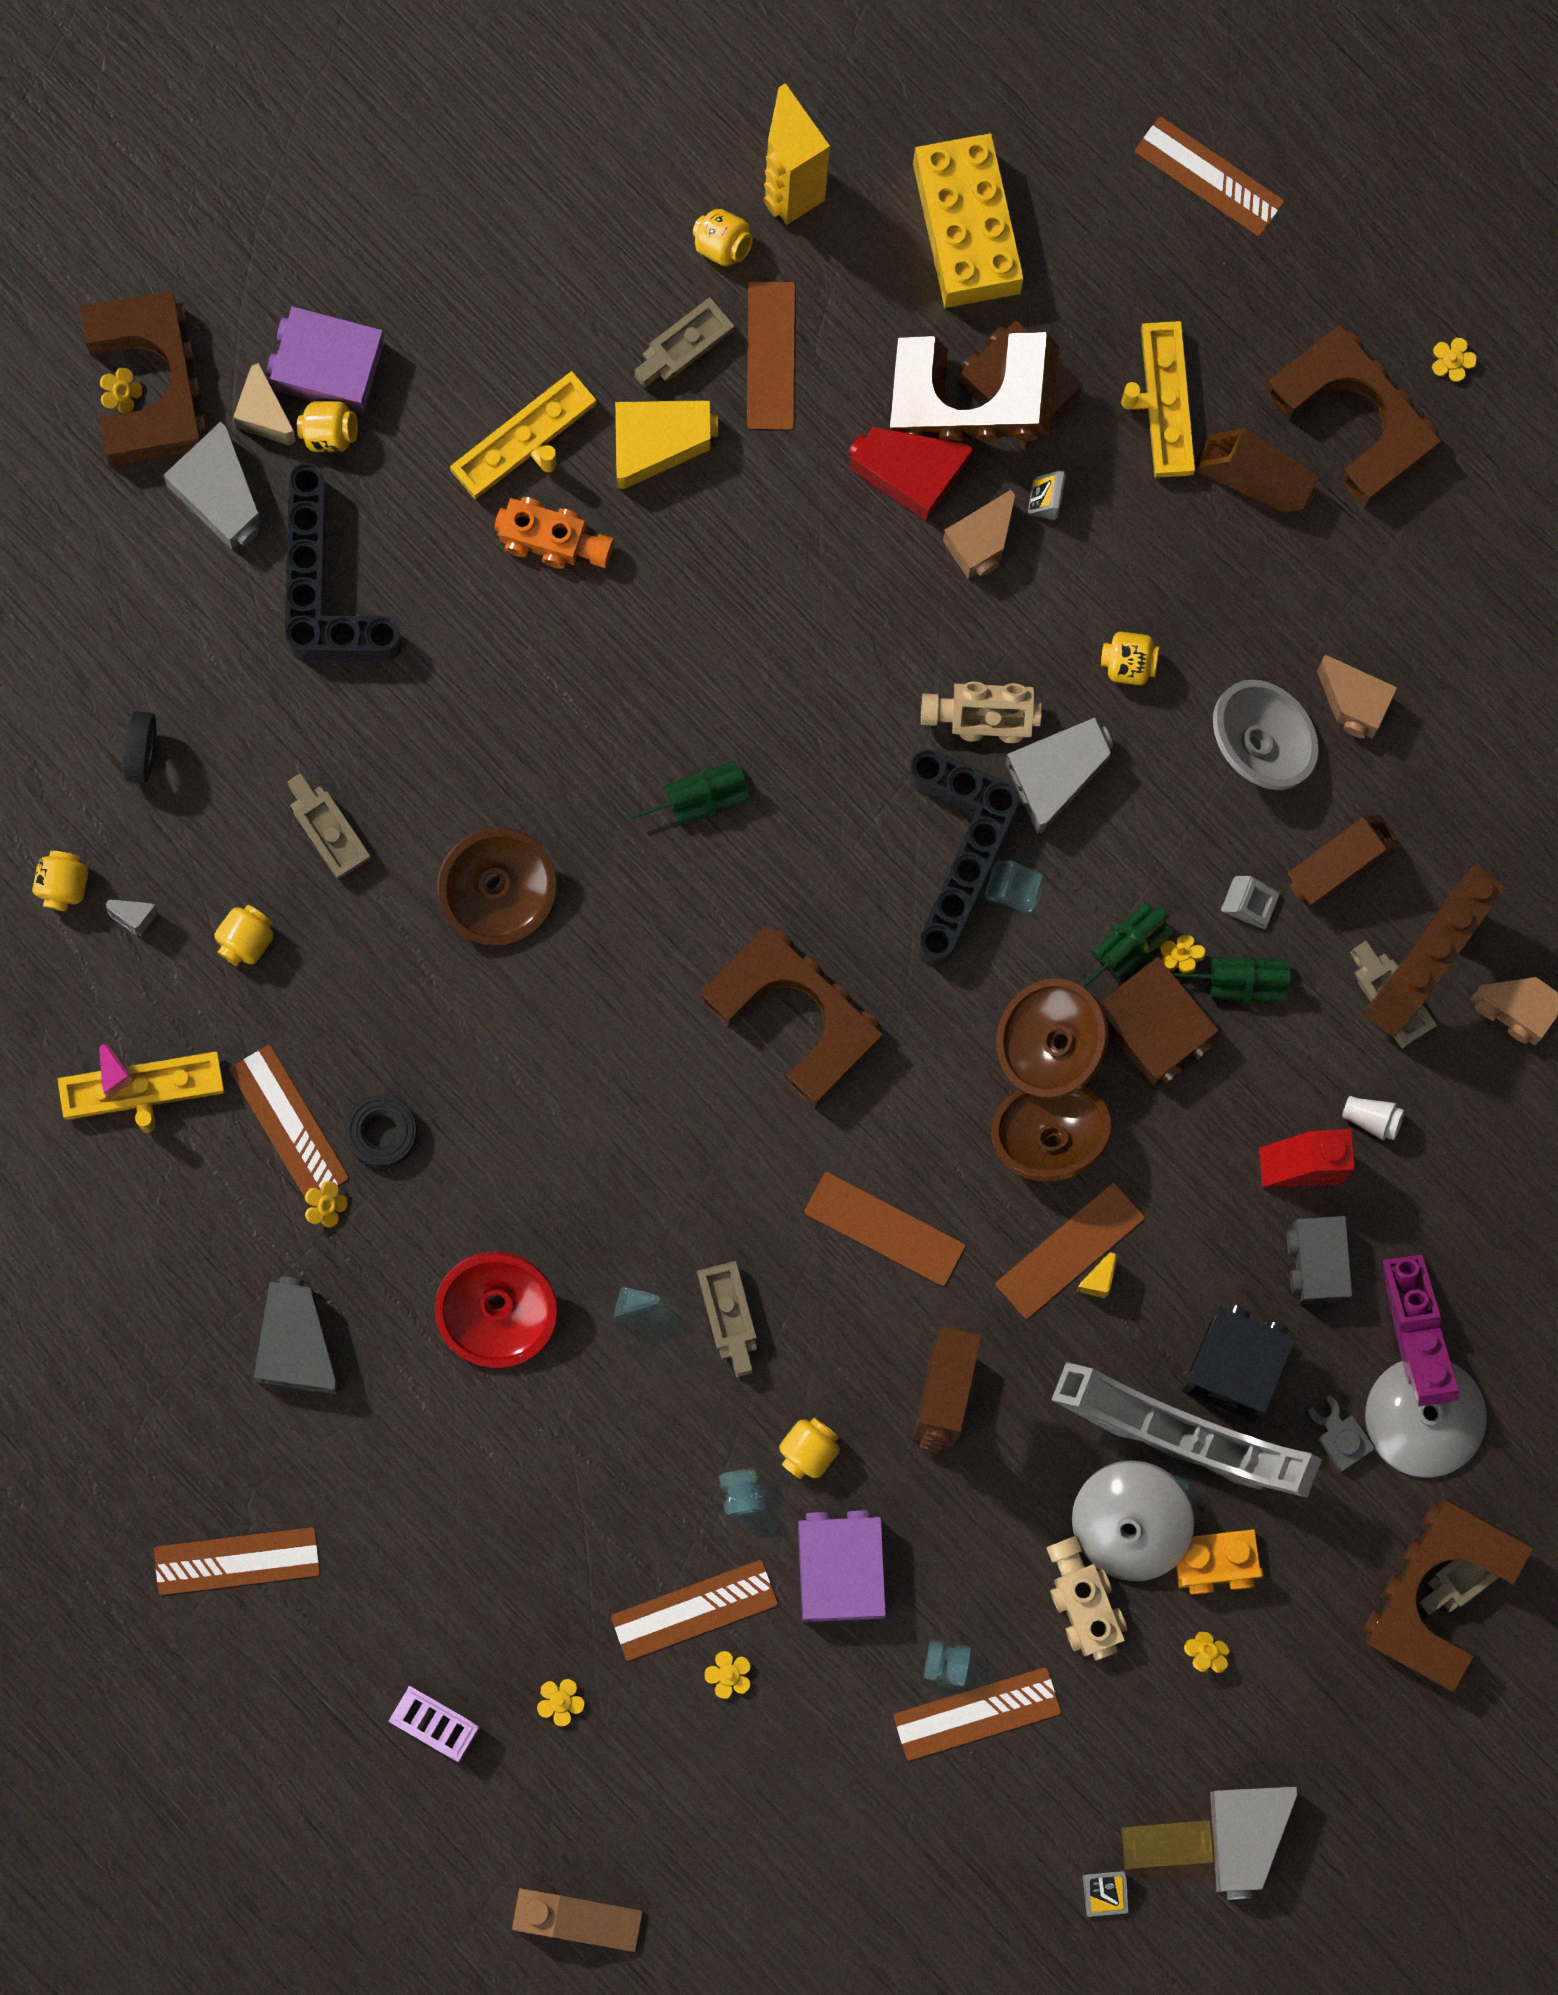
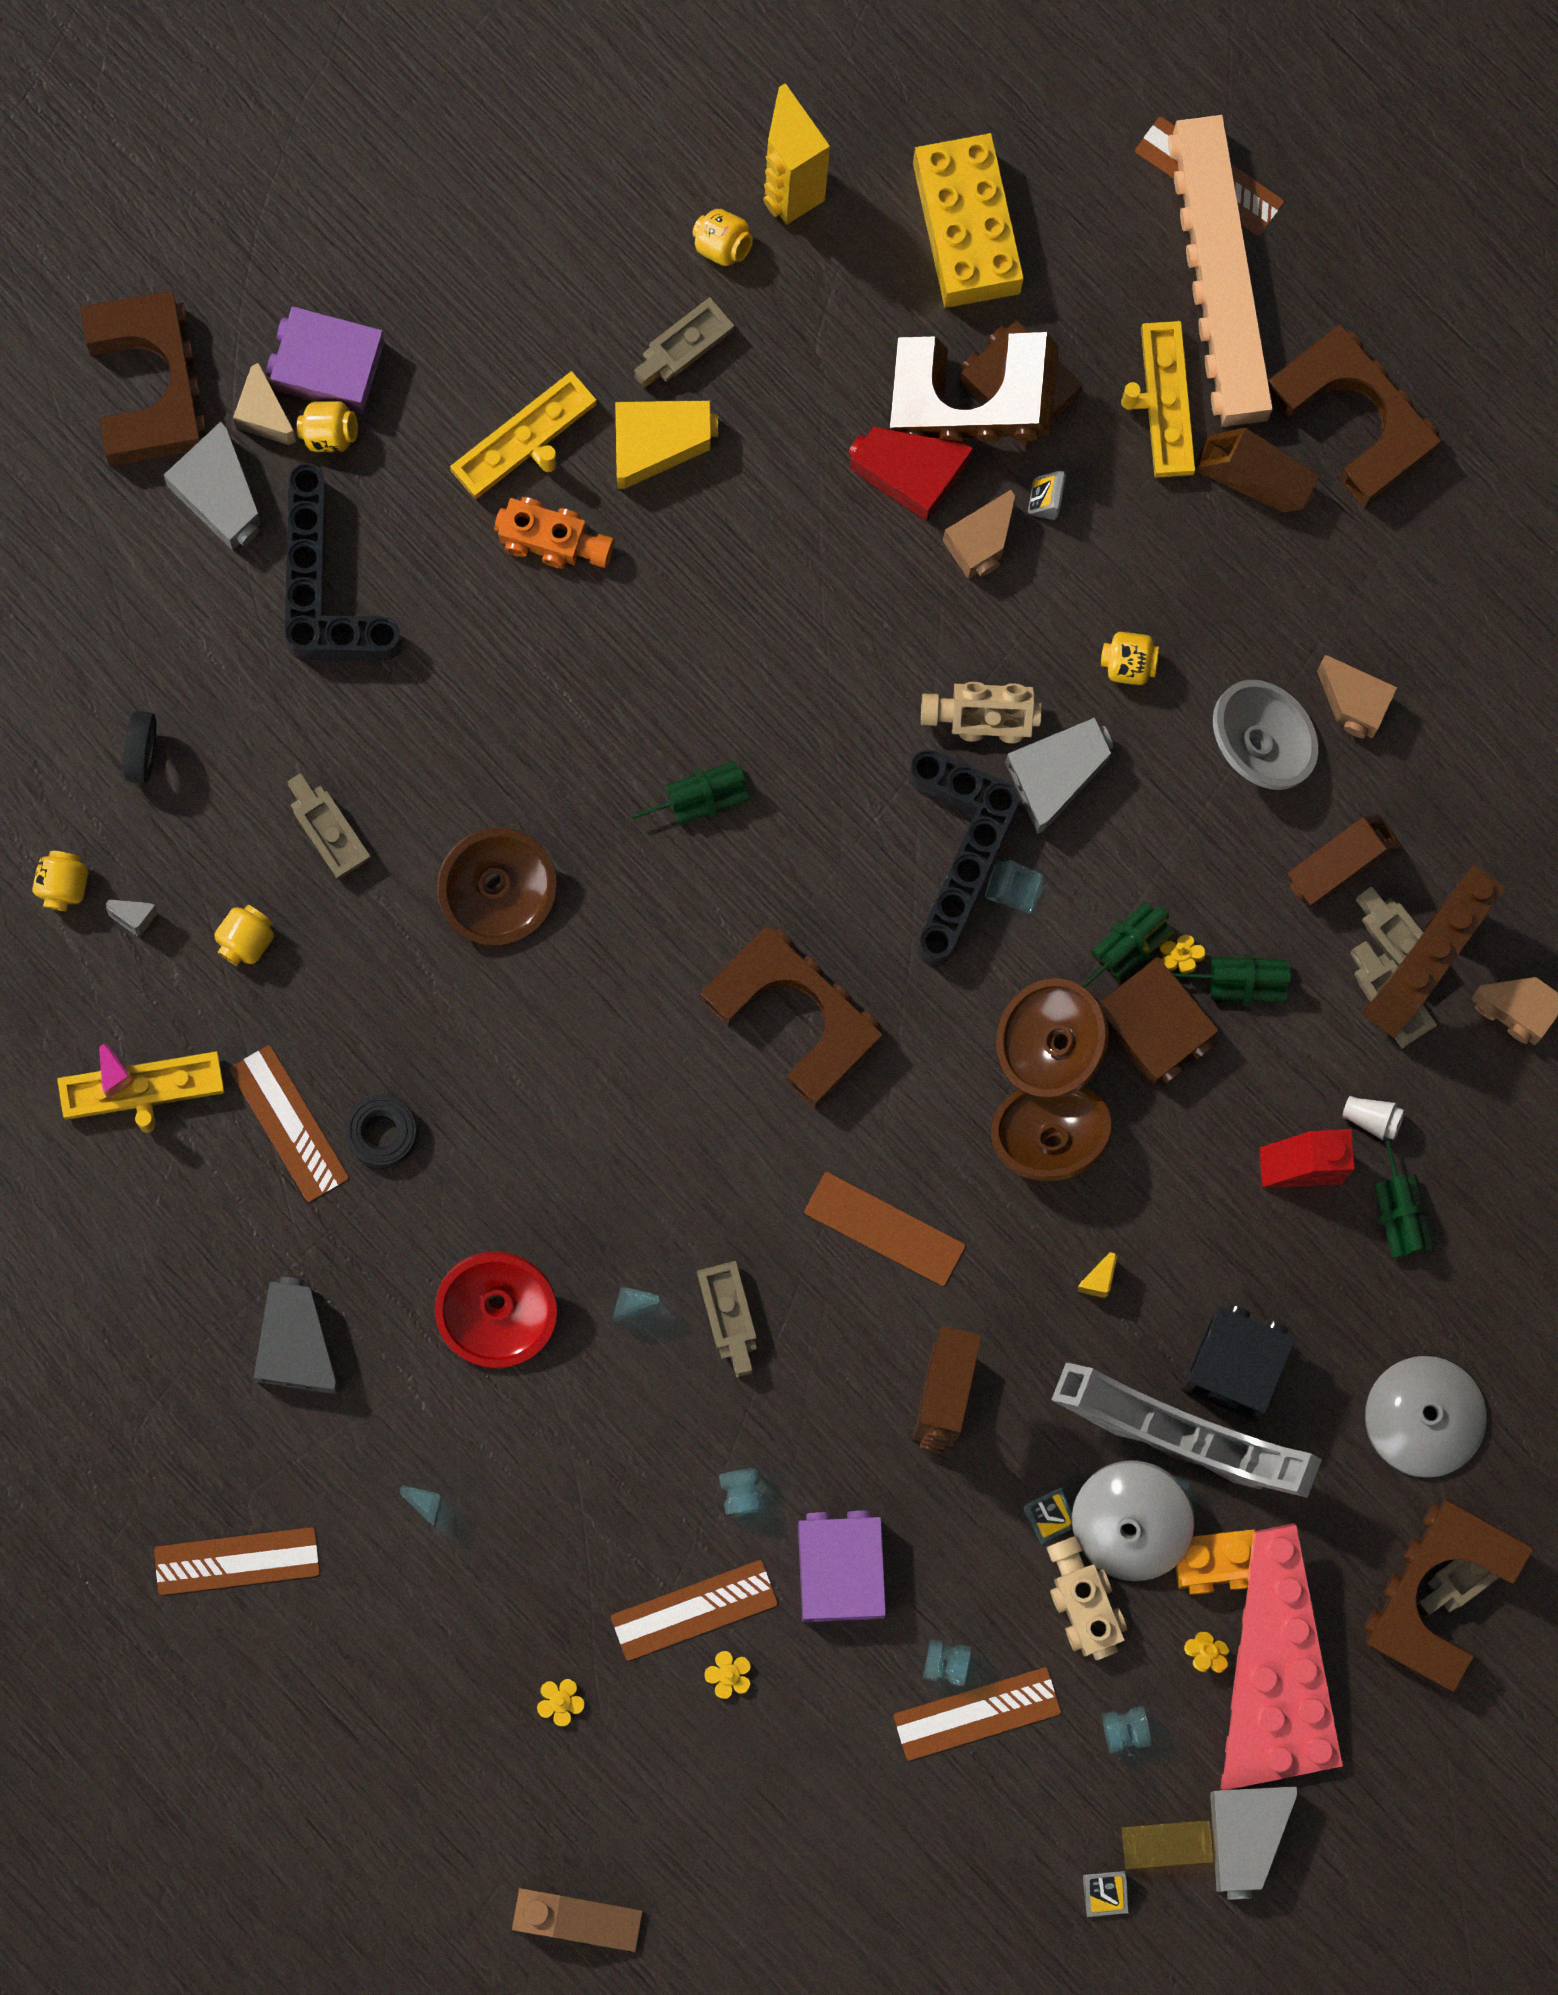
yellow plant [100,368,142,413] -> none
yellow plant [305,1181,347,1228] -> none
lavender slope [388,1686,480,1763] -> none
dark orange sticker [747,281,795,430] -> none
yellow head [779,1417,840,1479] -> none
dark orange sticker [995,1183,1144,1319] -> none
light grey slope [1221,876,1280,929] -> none
dark grey brick [1287,1216,1352,1304] -> none
dark grey plate [1307,1396,1375,1473] -> none
magenta slope [1383,1254,1459,1407] -> none
yellow plant [1432,338,1477,382] -> none
none -> clear light blue slope [399,1485,442,1529]
none -> slope [1023,1488,1073,1544]
none -> clear light blue wheel [1102,1706,1151,1754]
none -> light nougat brick [1168,115,1272,427]
none -> coral wing [1220,1523,1343,1790]
none -> dark tan hinge [1356,886,1423,966]
none -> dark green piece [1374,1138,1435,1259]

